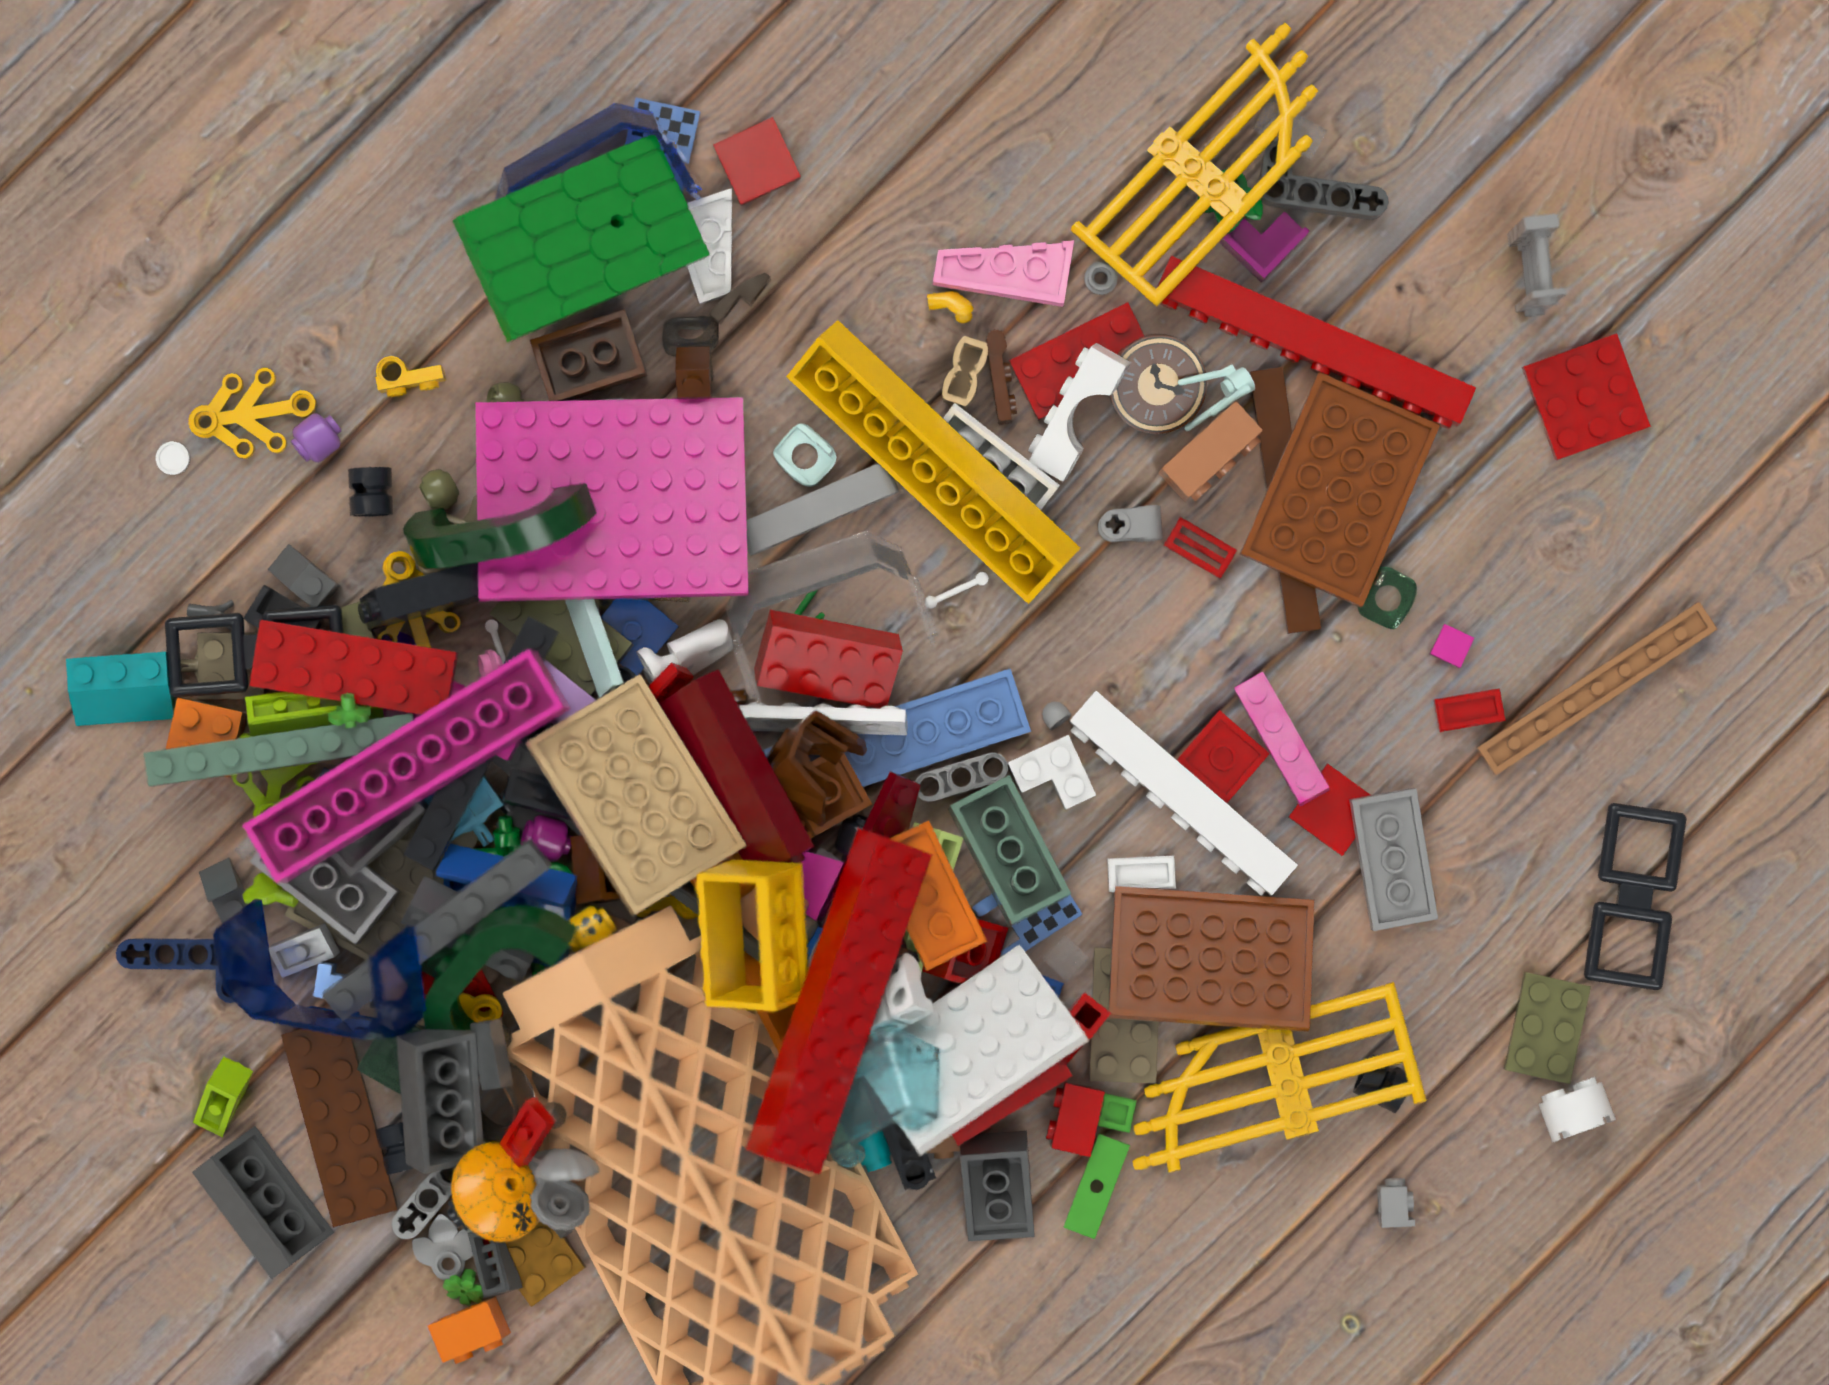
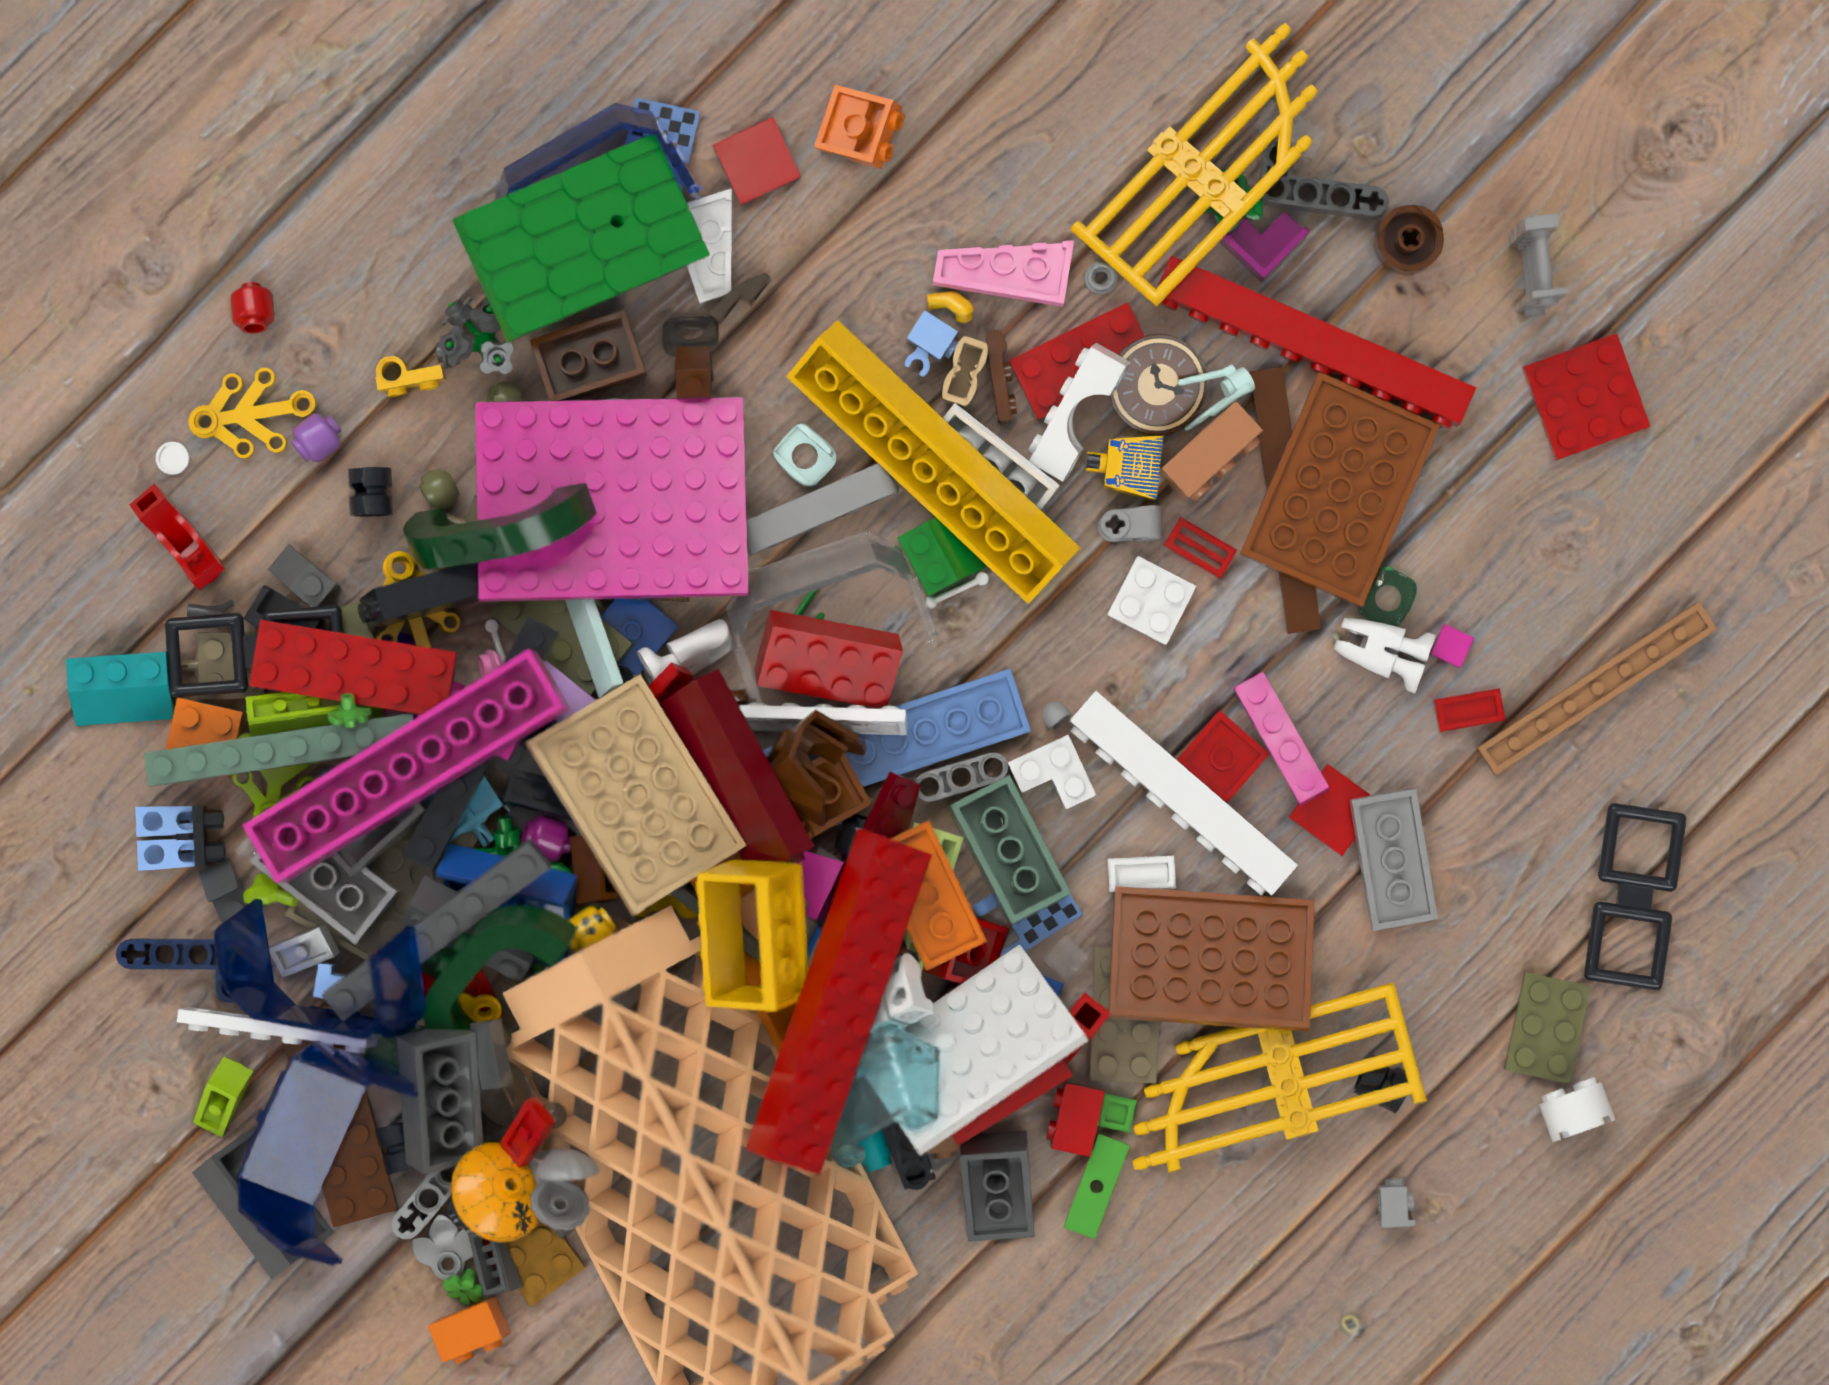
none -> red arch [129,483,225,591]
none -> light blue hips [135,806,226,871]
none -> white plate [177,1007,378,1053]
none -> red head [230,282,275,334]
none -> clear blue piece [238,1041,418,1266]
none -> dark grey plant [435,297,514,374]
none -> orange plate [814,85,904,169]
none -> green slope [897,518,987,598]
none -> light blue brick [905,310,958,378]
none -> torso [1085,436,1163,501]
none -> white plate [1107,556,1196,646]
none -> white piece [1333,618,1436,694]
none -> reddish brown brick [1373,205,1444,276]

